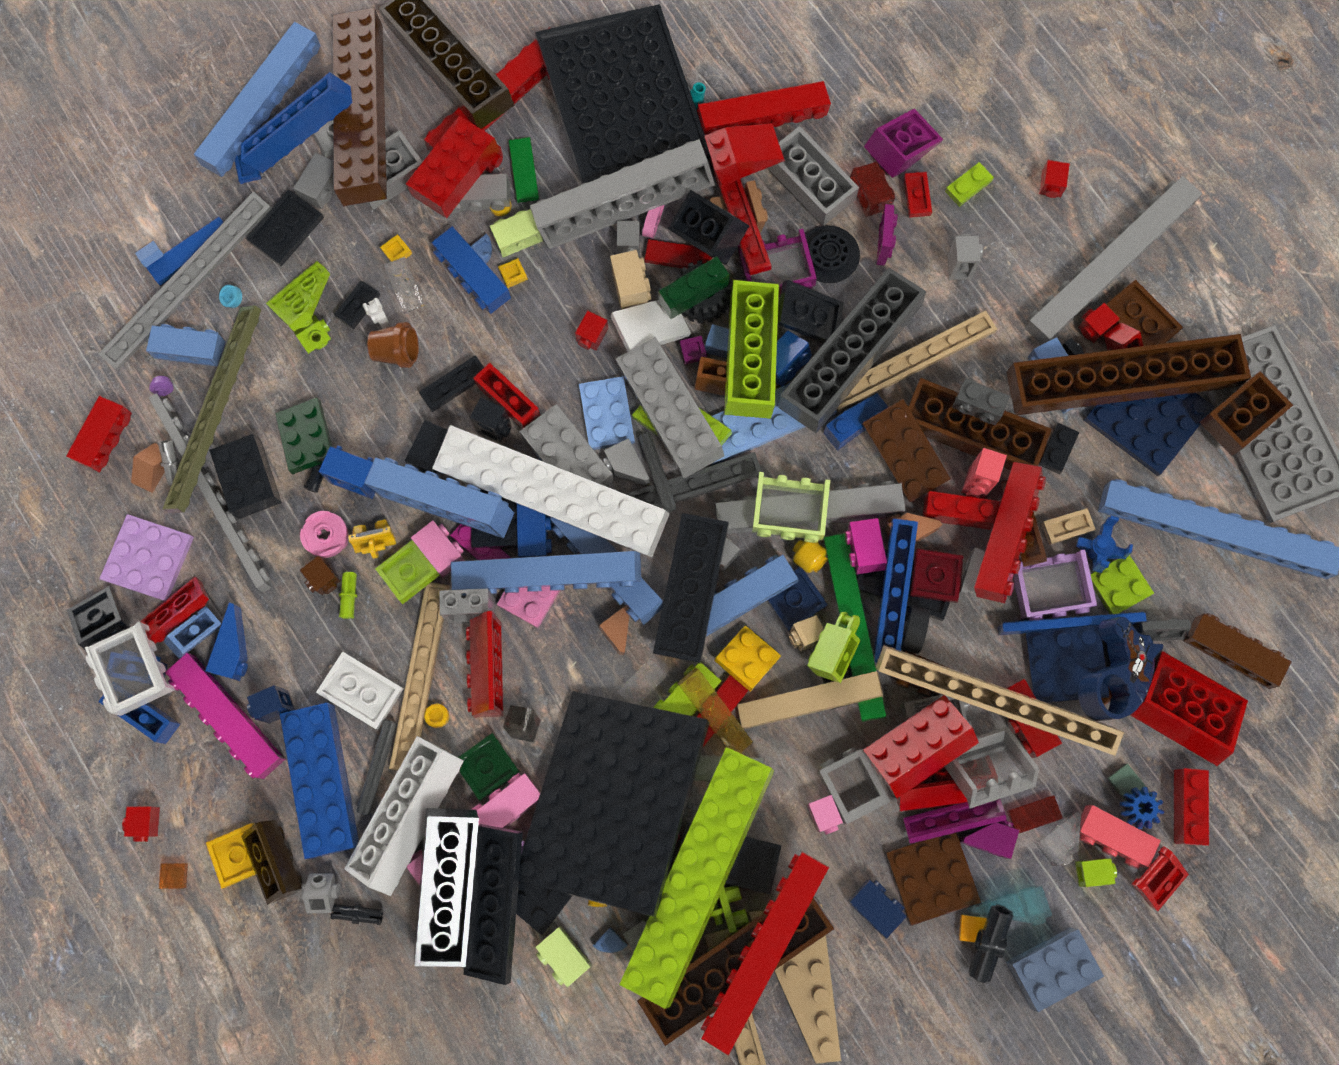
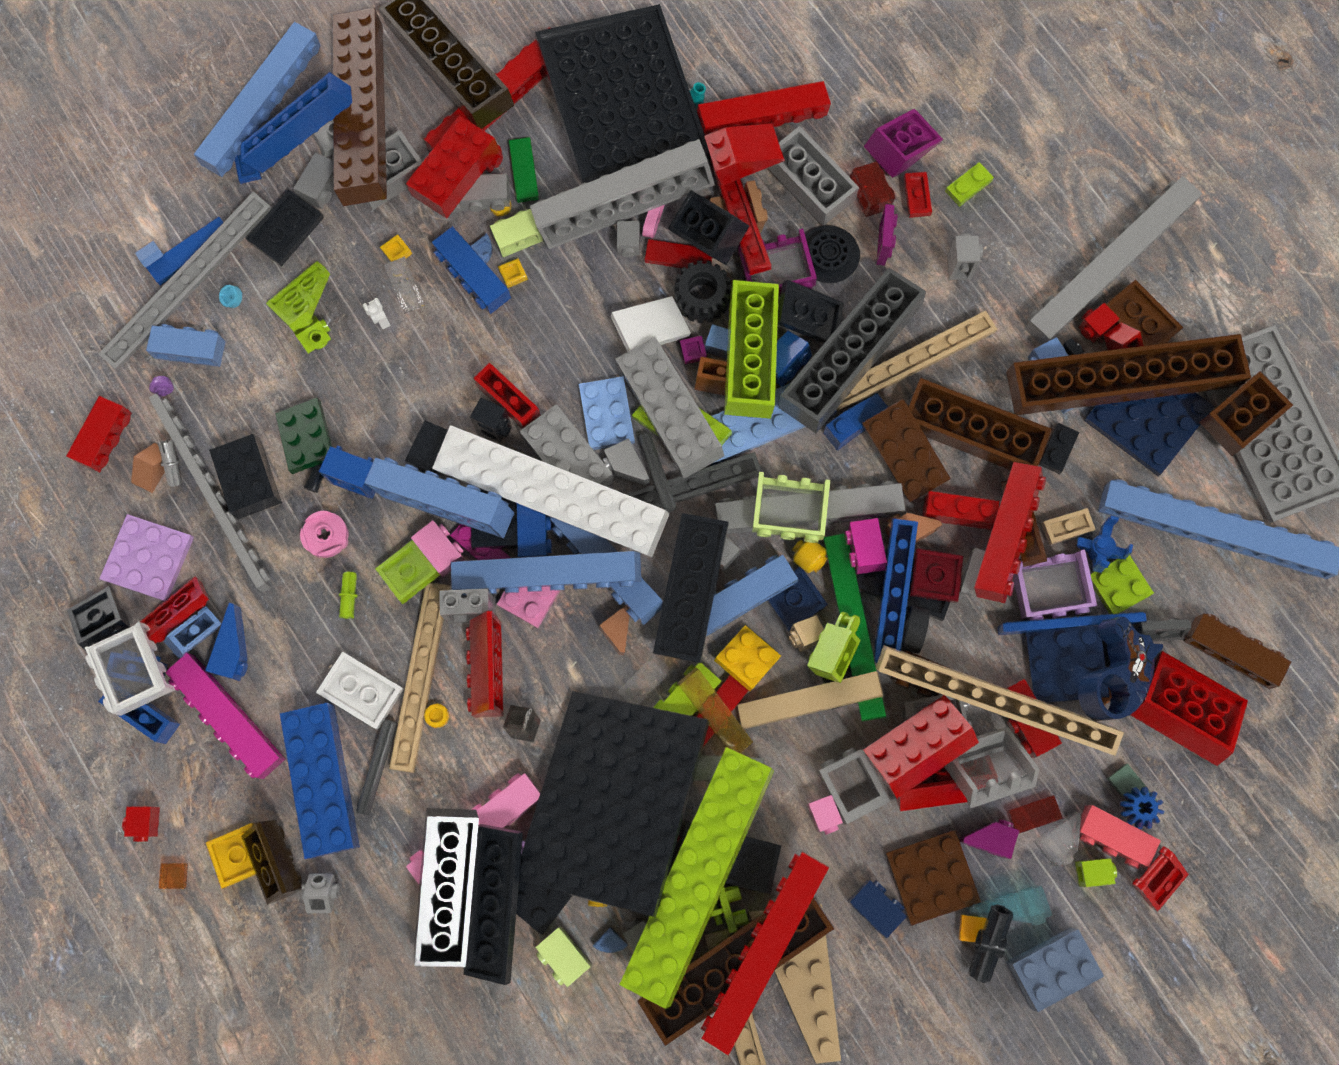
olive plate [163,305,261,513] -> none
dark blue brick [247,685,295,724] -> none
reddish brown brick [300,555,341,595] -> none
black pin [330,903,383,925] -> none
black plate [334,280,380,330] -> none
white brick [344,736,463,896] -> none
yellow hips [348,519,396,559] -> none
dark orange piece [367,322,419,368] -> none
black plate [419,355,484,412] -> none
dark green plate [458,733,521,801] -> none
red brick [575,310,609,351] -> none
tan brick [610,250,651,310] -> none
dark green brick [658,256,729,319] -> none
magenta plate [903,799,1007,844] -> none
dark grey brick [952,378,1010,425] -> none
coral brick [961,448,1007,499] -> none
red brick [1039,160,1070,198] -> none
red brick [1174,768,1209,846] -> none

